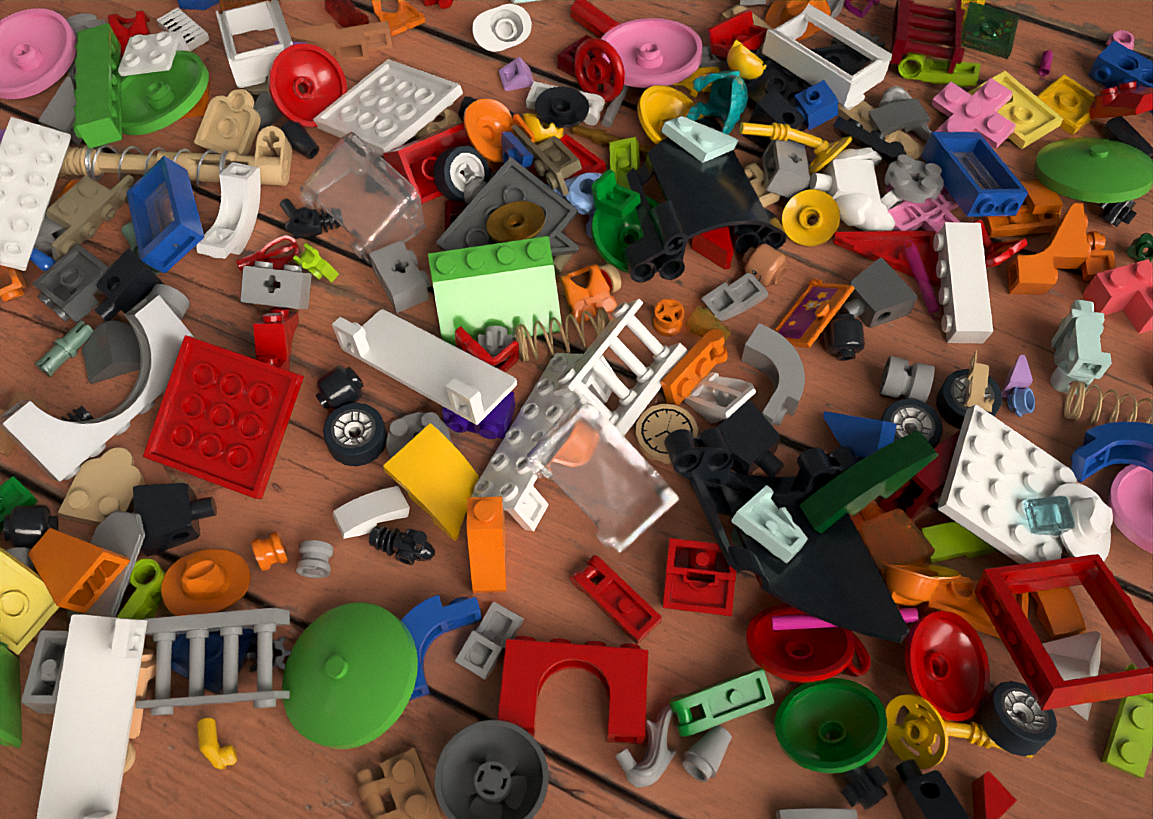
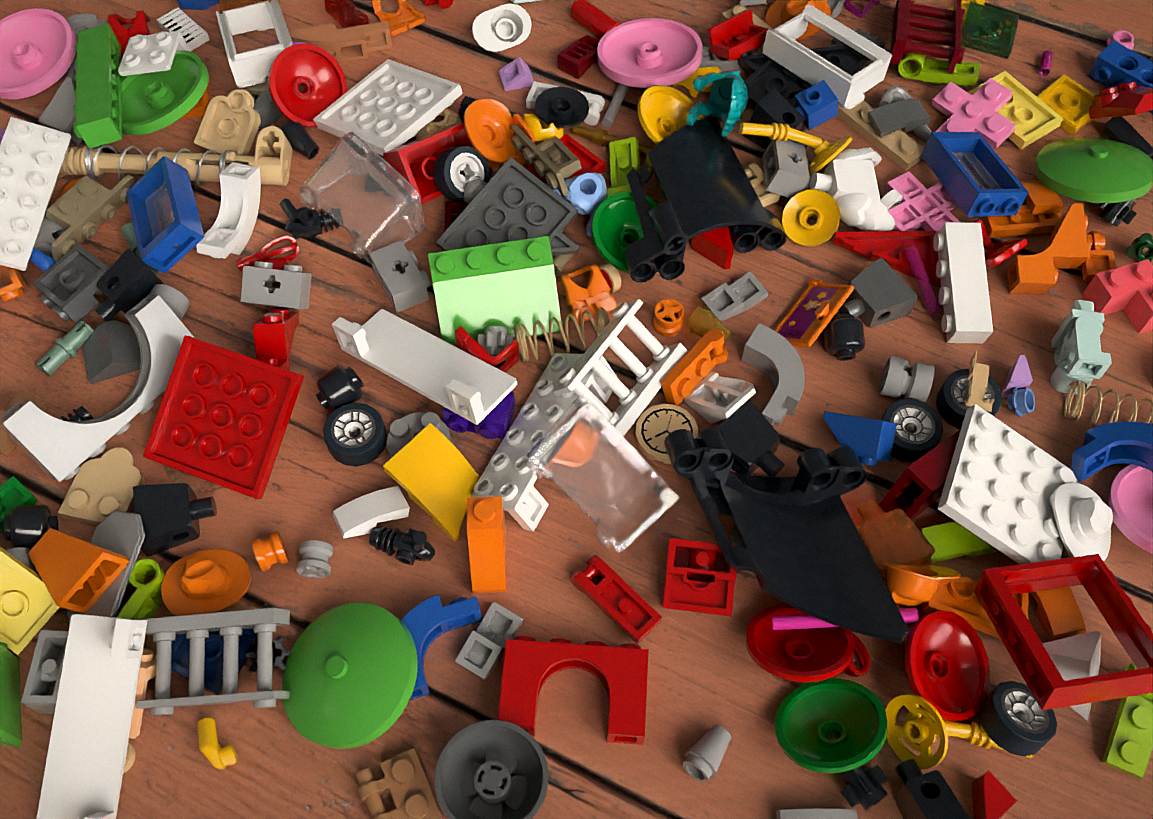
lime plate [293,243,339,283] -> none
pearl gold dish [486,201,545,243] -> none
blue plate [502,132,533,168] -> none
red plate [574,38,625,102] -> none
green bracket [591,169,641,220] -> none
light grey piece [615,704,676,788] -> none
light aqua wing [661,116,738,163] -> none
plate [668,667,775,737] -> none
yellow hair [727,40,767,80] -> none
light aqua wing [731,485,808,563] -> none
nougat head [743,243,788,287] -> none
dark green slope [799,430,939,534] -> none
black plate [833,116,907,164] -> none
light grey plate [884,155,944,203] -> none
clear light blue slope [1023,496,1075,536] -> none

